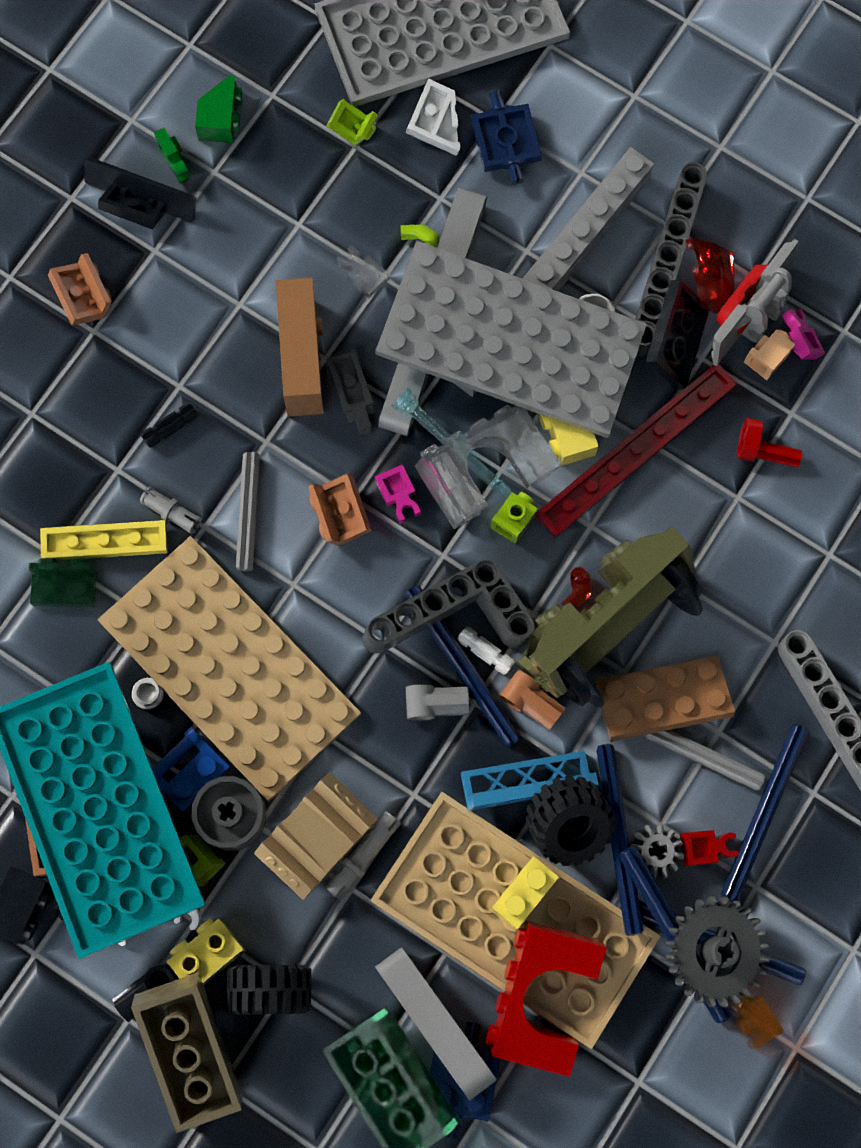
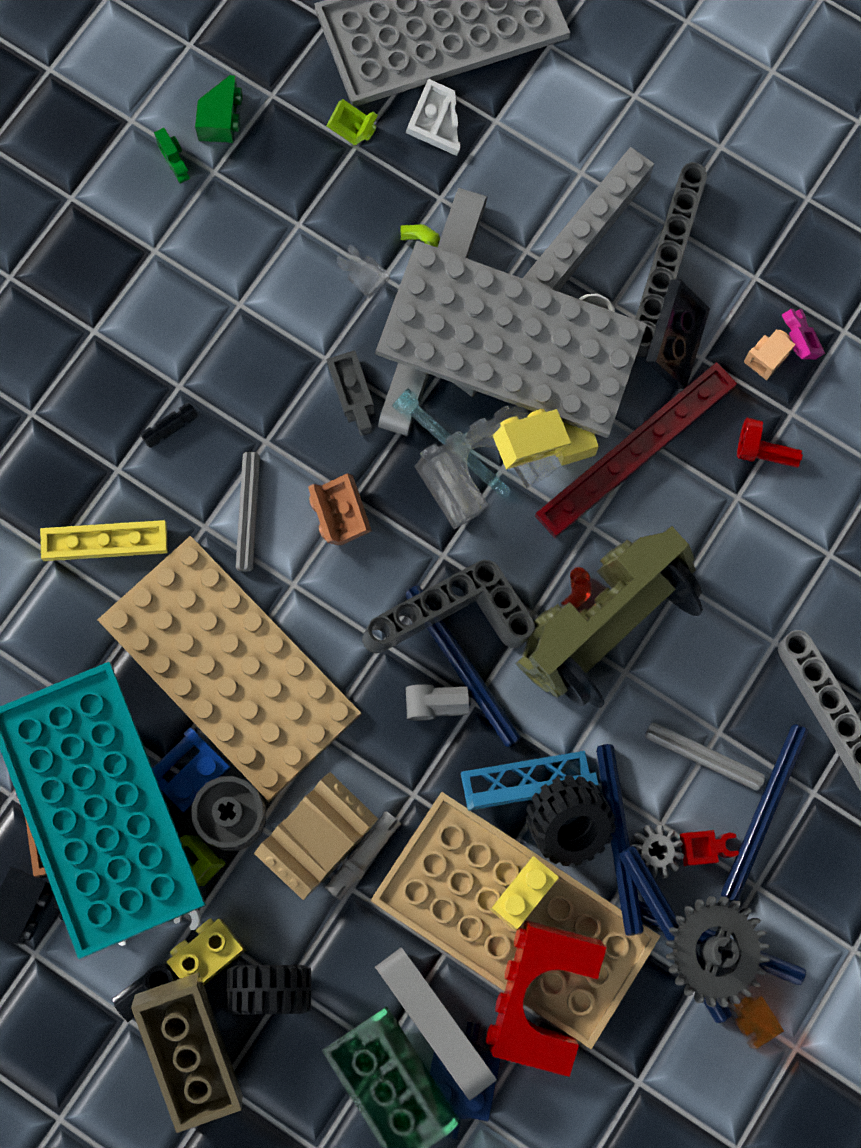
clear green bracket [29,558,97,607] -> none
nougat bracket [48,253,112,326] -> none
black bracket [84,157,196,230] -> none
white plate [132,678,164,710] -> none
light grey pin [140,486,202,534] -> none
medium nougat brick [276,278,324,417] -> none
dark pink plate [374,464,421,524] -> none
white axle [457,627,515,675] -> none
dark blue plate [471,90,542,185] -> none
lime brick [490,492,538,544] -> none
nougat piece [499,670,566,731] -> none
medium nougat plate [595,655,735,742] -> none
clear red slope [685,238,735,314] -> none
light grey piece [711,239,799,366] -> none
none -> light yellow brick [493,409,571,470]

